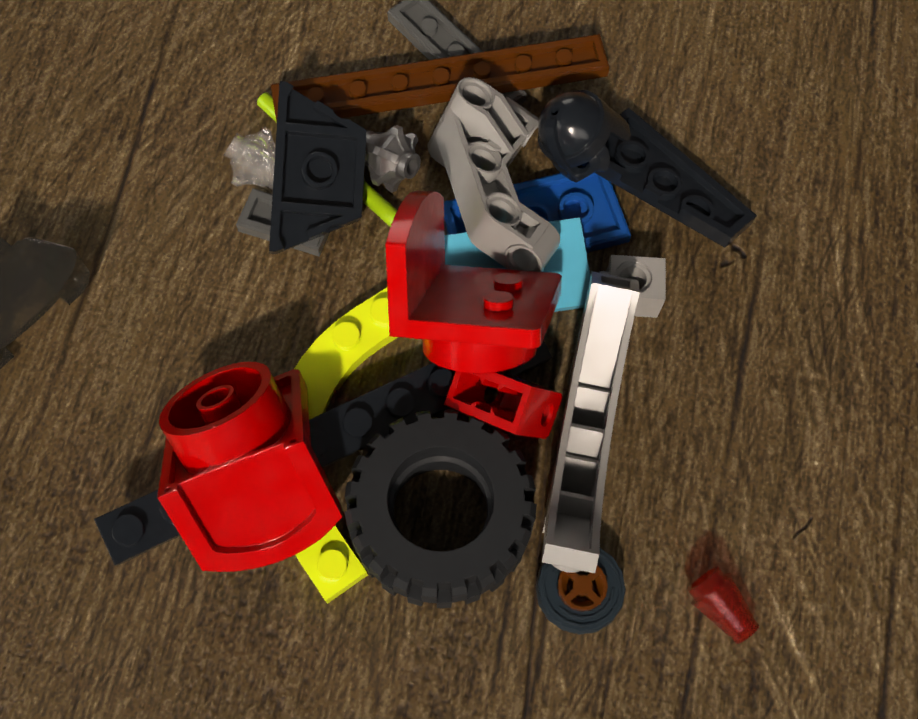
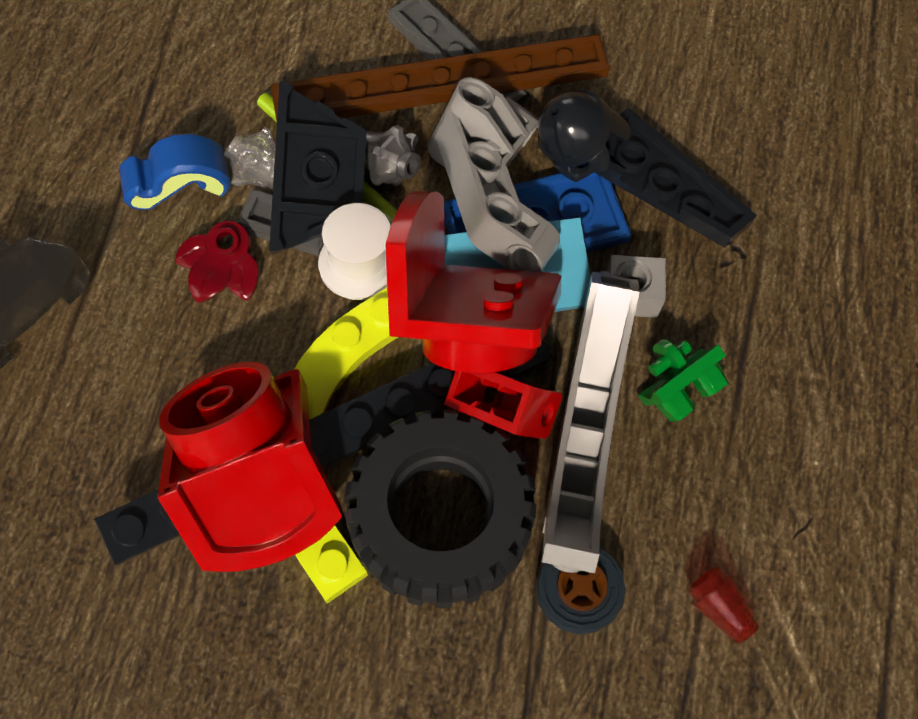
none -> blue animal [119,133,231,210]
none -> dark red plate [175,221,259,303]
none -> white piece [318,203,391,300]
none -> green hips [638,339,729,422]

